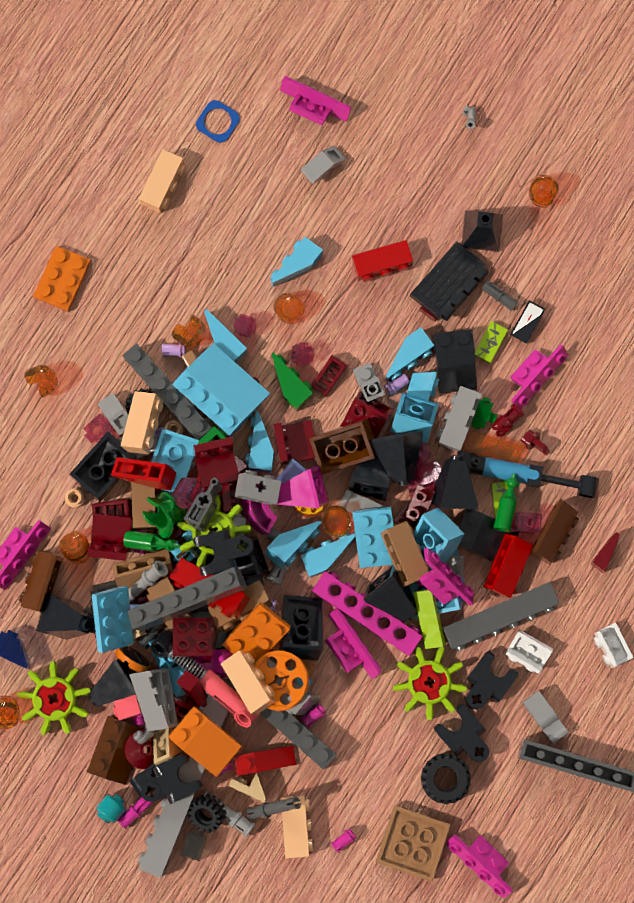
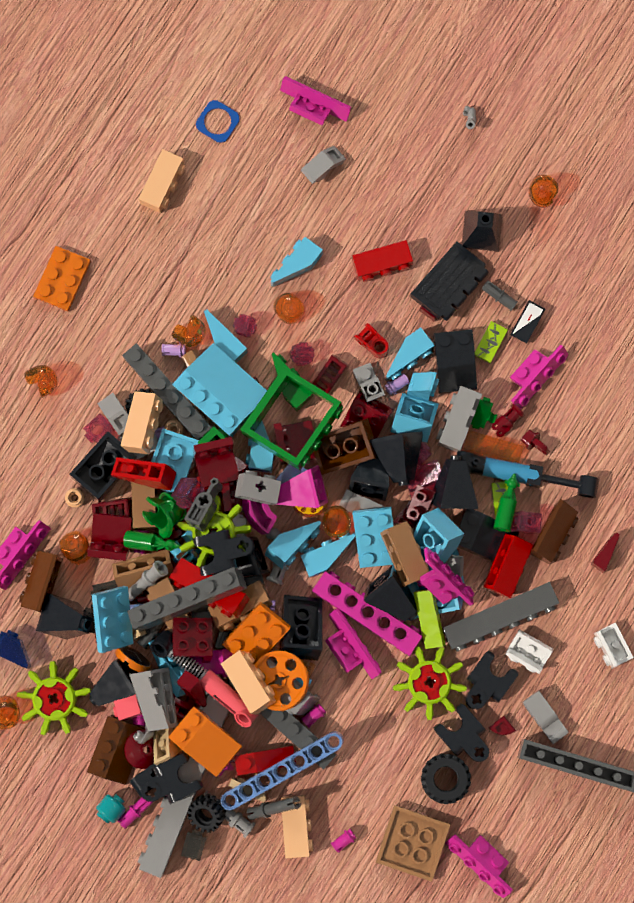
none -> medium blue beam [221,731,344,810]
none -> green window [240,367,343,470]
none -> red piece [354,323,389,359]
none -> dark red tile [489,715,516,735]

